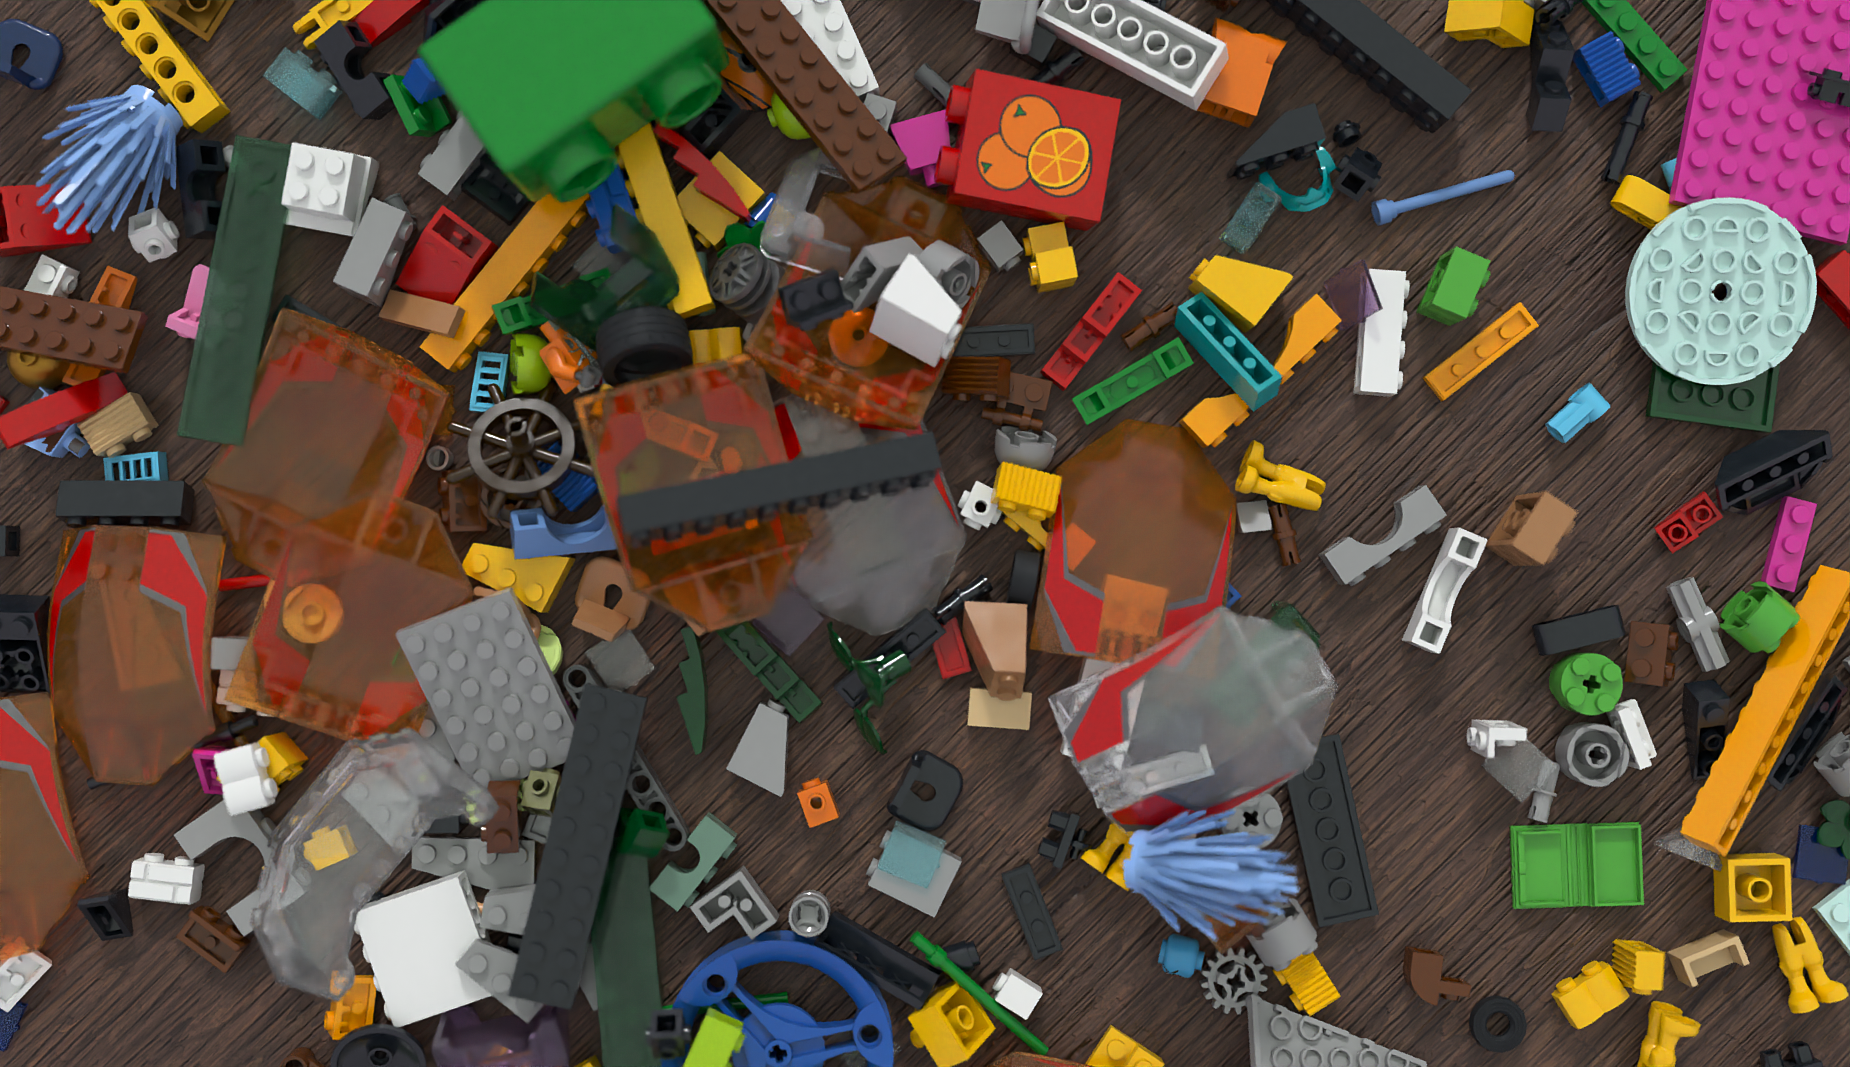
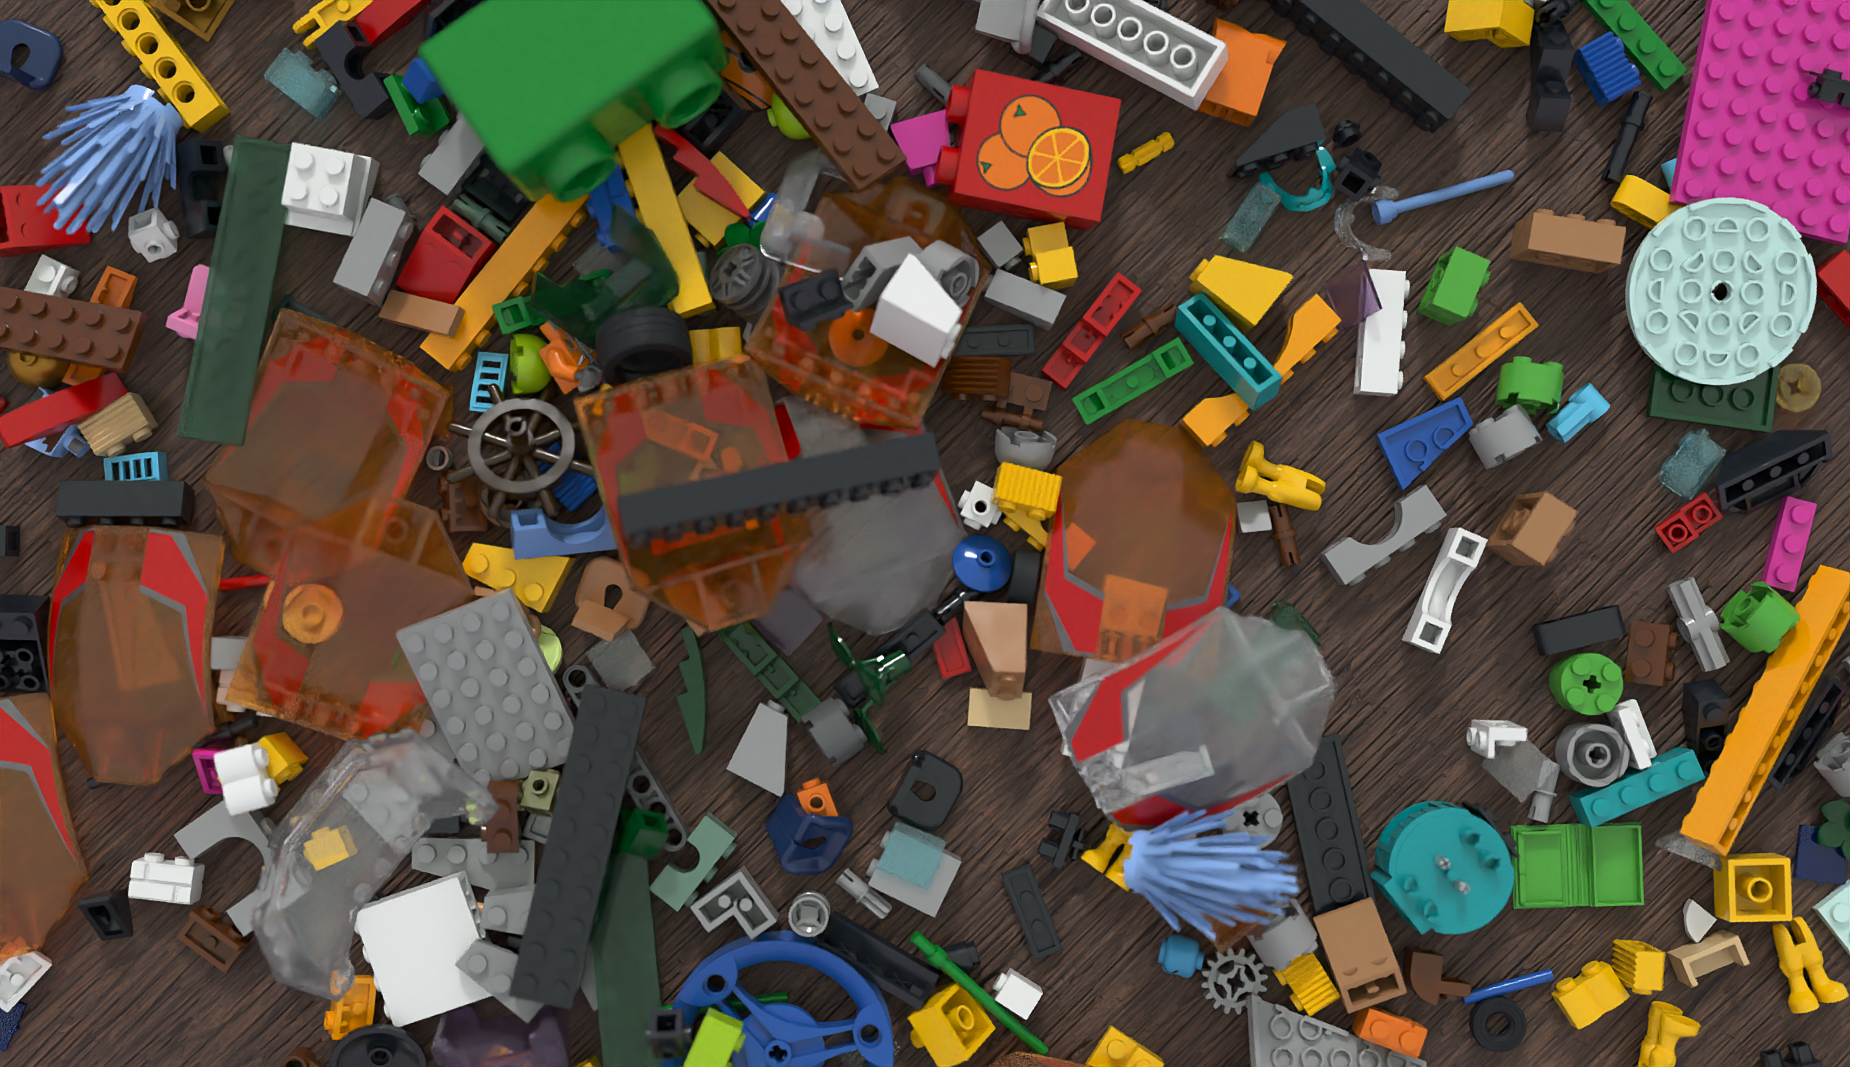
none -> sand green pin [452,193,513,245]
none -> dark blue piece [765,794,853,875]
none -> dark grey brick [799,697,868,769]
none -> light grey axle [835,867,892,920]
none -> blue dish [952,535,1012,593]
none -> light grey slope [981,269,1066,332]
none -> yellow axle [1117,132,1175,174]
none -> medium nougat slope [1313,897,1407,1014]
none -> clear helmet [1334,186,1399,262]
none -> orange brick [1351,1005,1427,1059]
none -> teal piece [1370,800,1520,935]
none -> blue wing [1375,397,1473,491]
none -> blue bar [1461,968,1554,1005]
none -> light grey brick [1468,403,1543,470]
none -> bright green brick [1495,356,1564,415]
none -> medium nougat brick [1509,209,1626,274]
none -> teal brick [1568,747,1705,827]
none -> clear light blue bracket [1657,428,1727,501]
none -> white tile [1683,899,1717,943]
none -> clear yellow gear [1775,363,1821,412]

